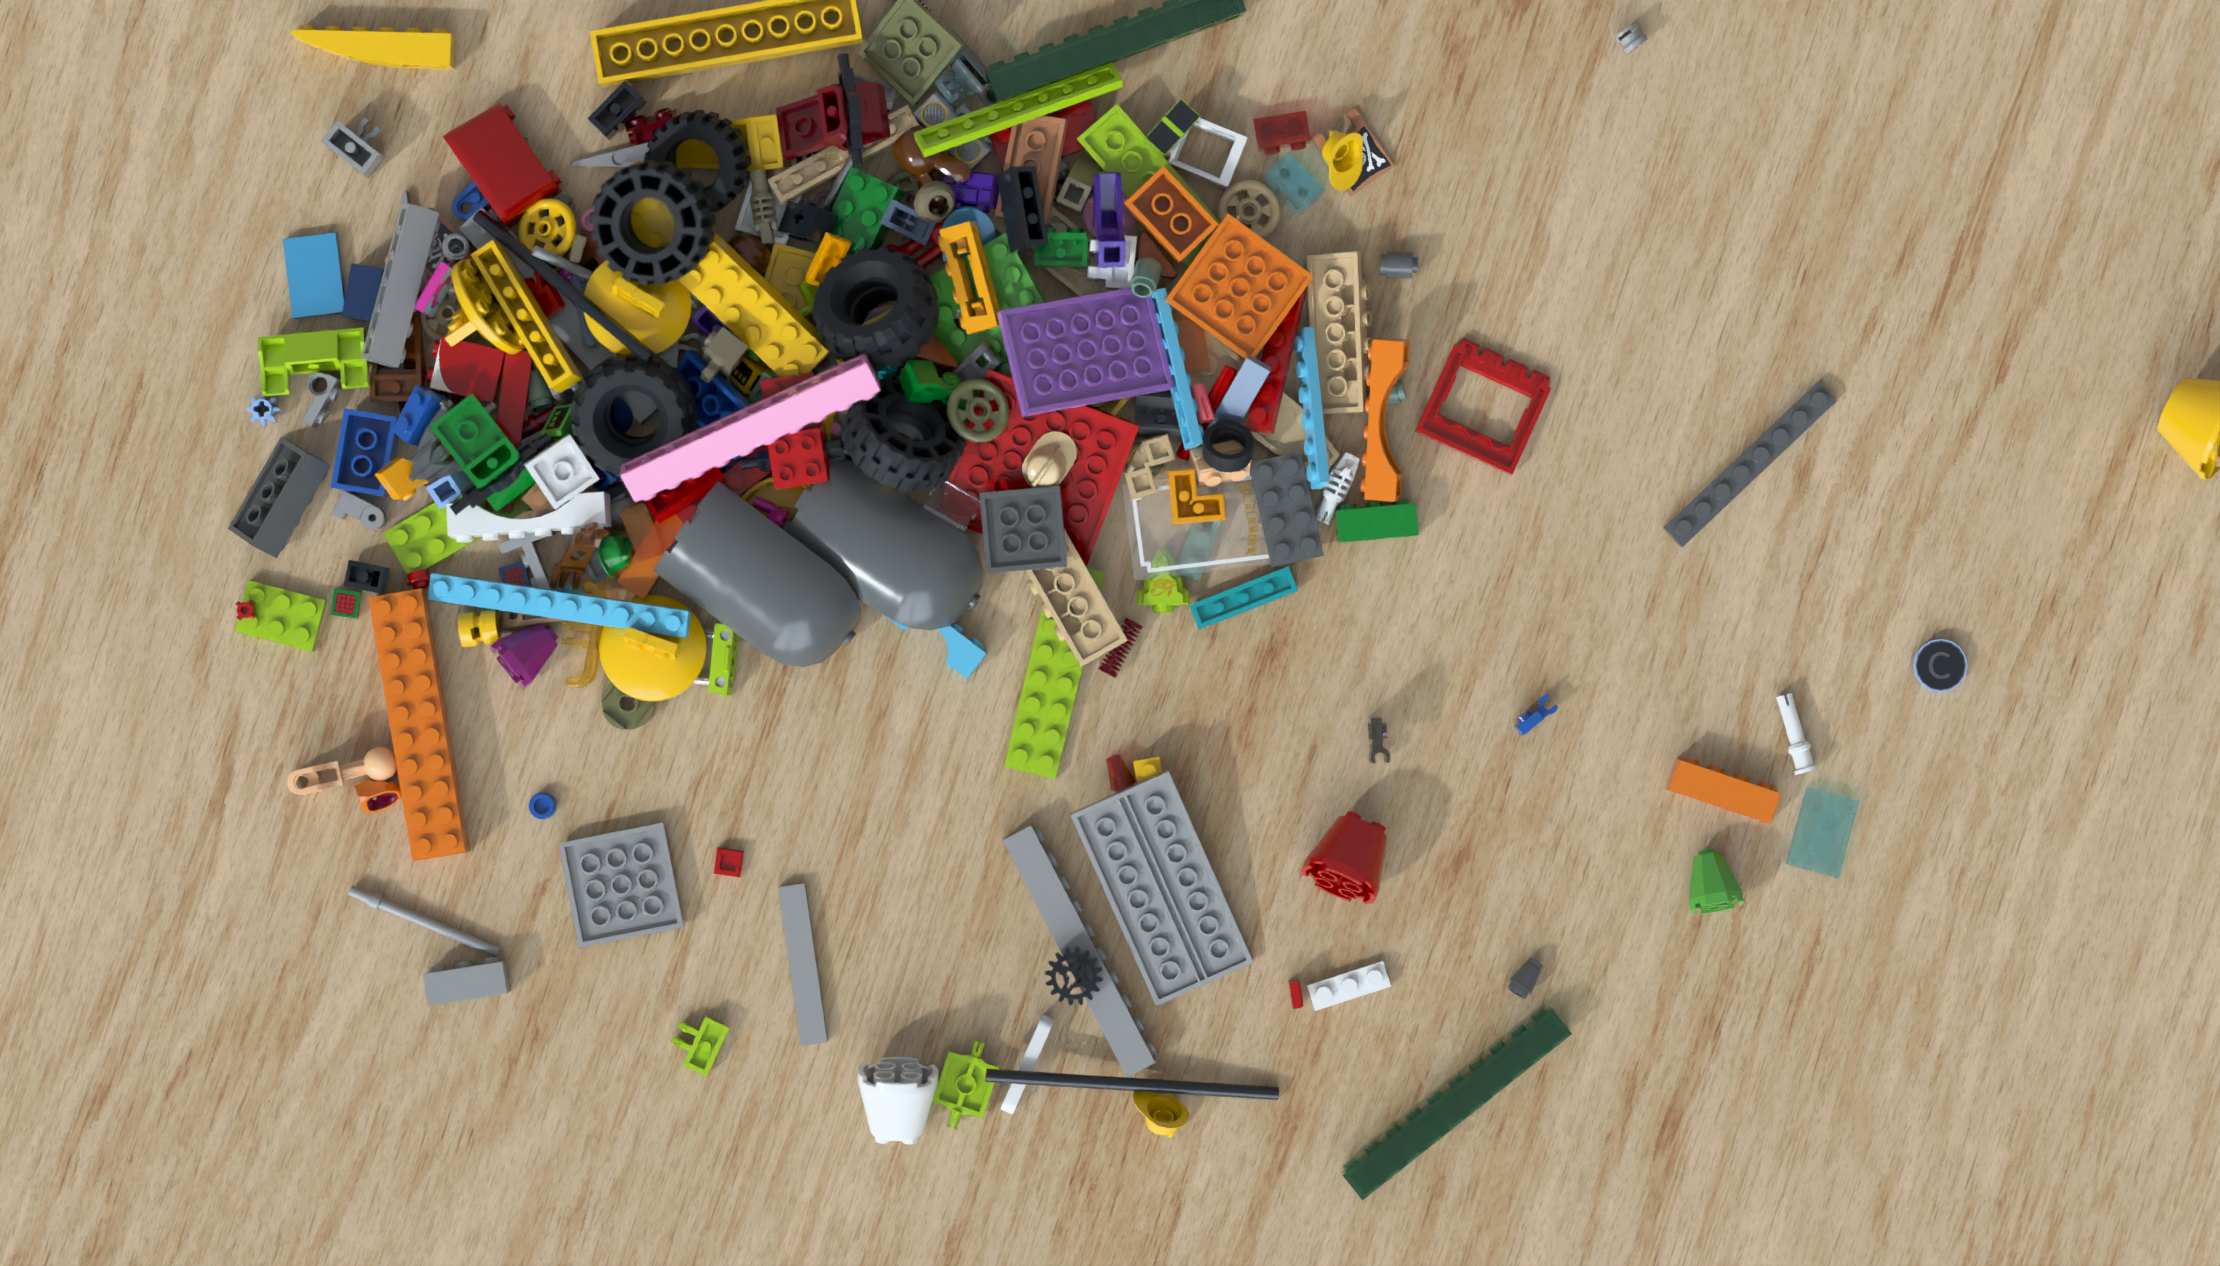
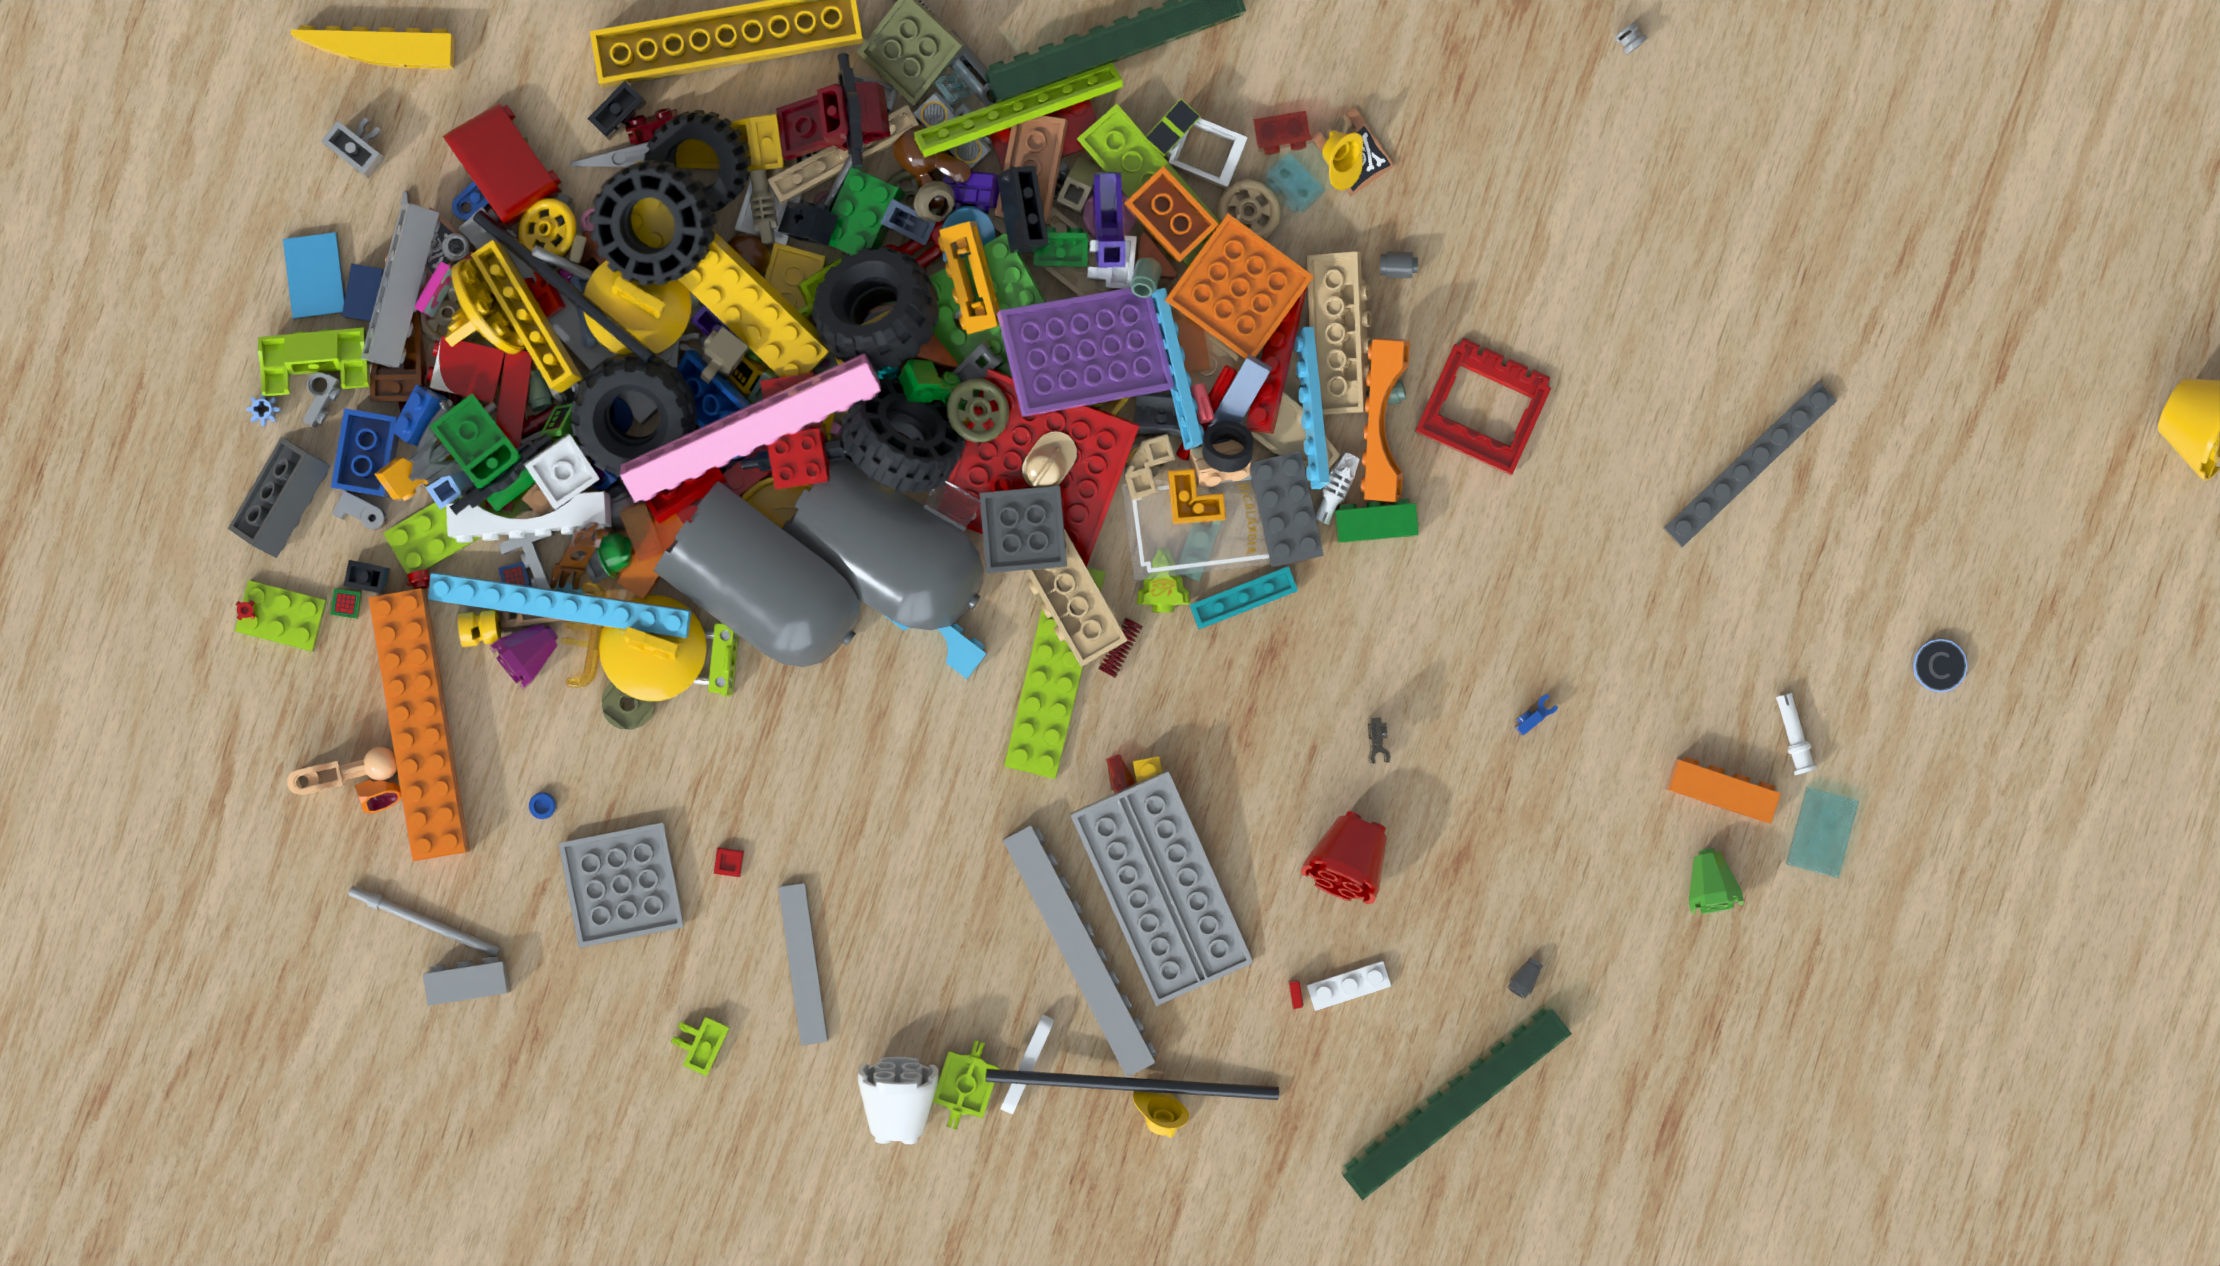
dark pink plate [753,497,790,526] -> none
light orange plate [804,232,852,287] -> none
black gear [1045,947,1103,1006] -> none

